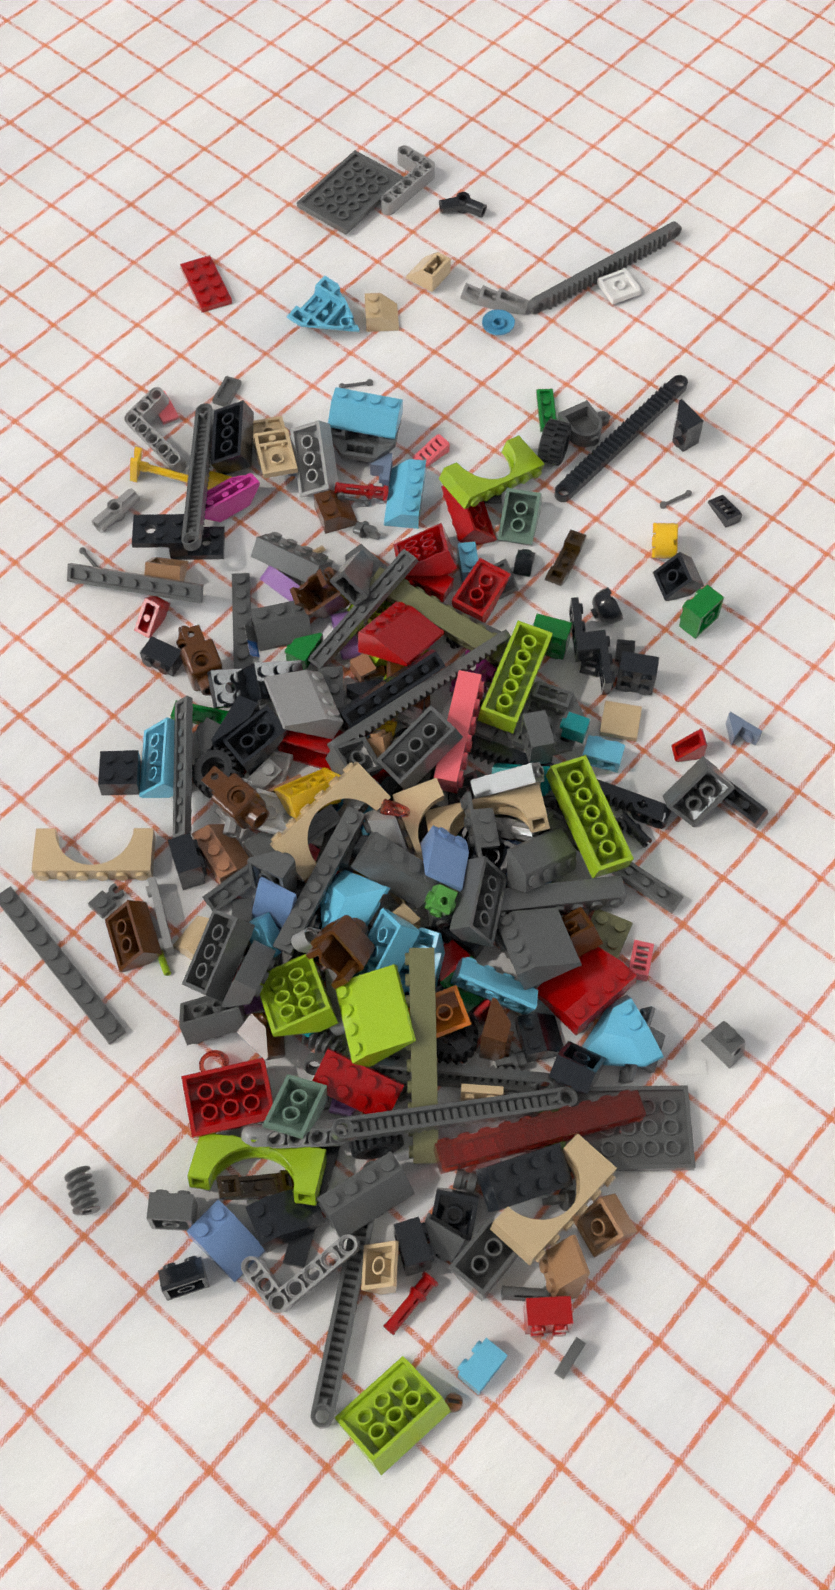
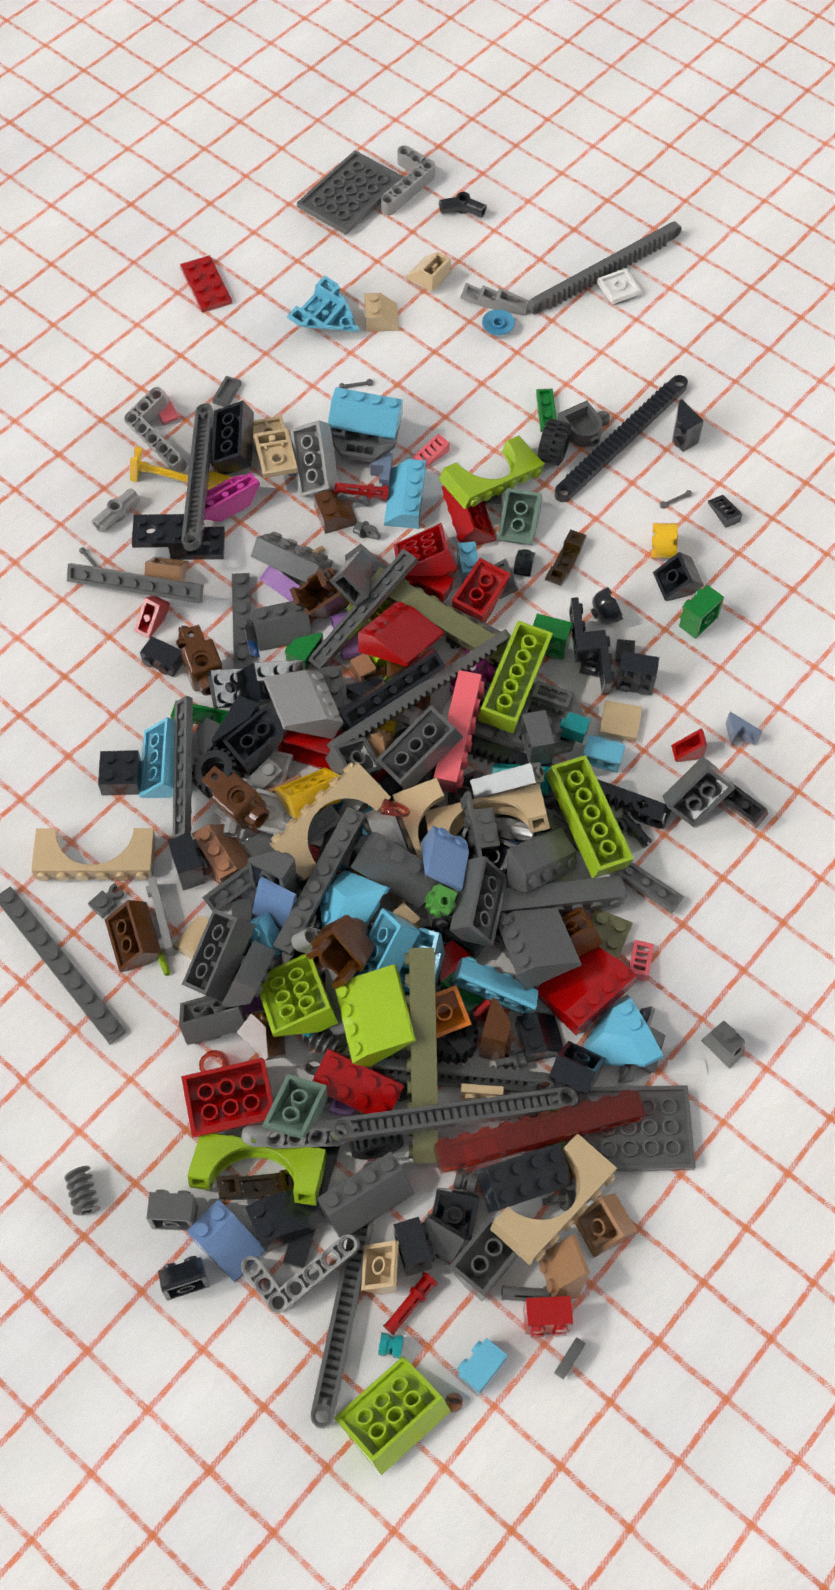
none -> teal wheel [378,1332,404,1359]

